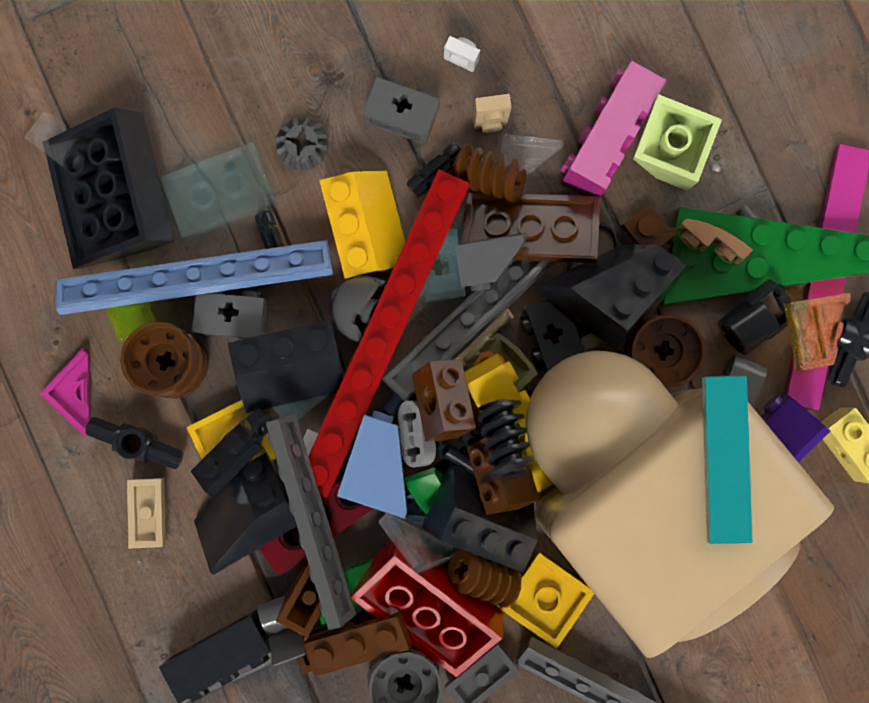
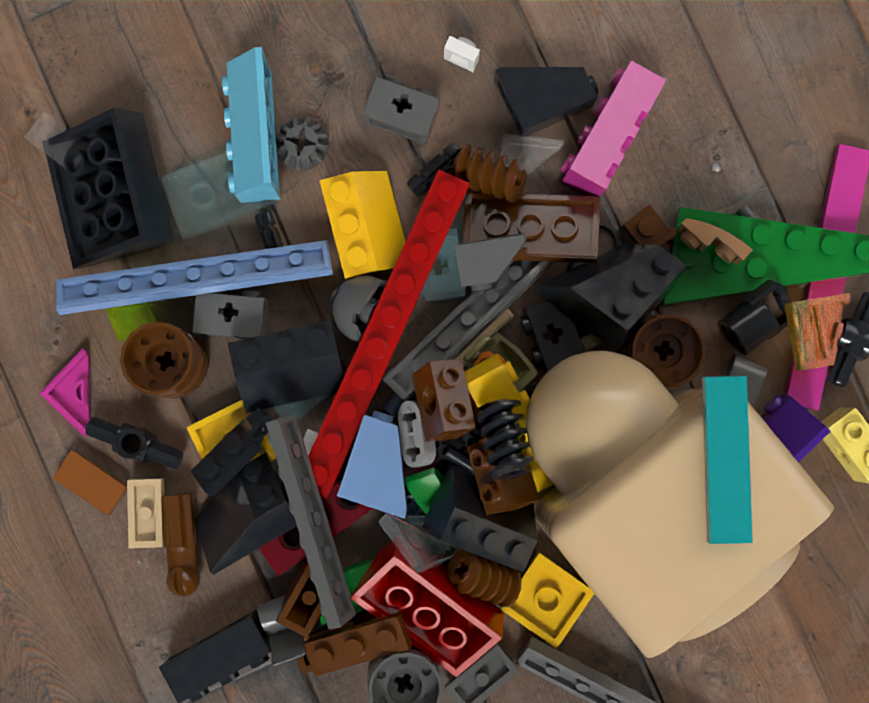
tan plate [472,94,511,133] -> none
yellowish green slope [633,94,722,191] -> none
none -> dark orange tile [52,449,127,516]
none -> reddish brown piece [161,493,201,597]
none -> medium azure slope [222,47,280,203]
none -> black slope [494,67,599,139]

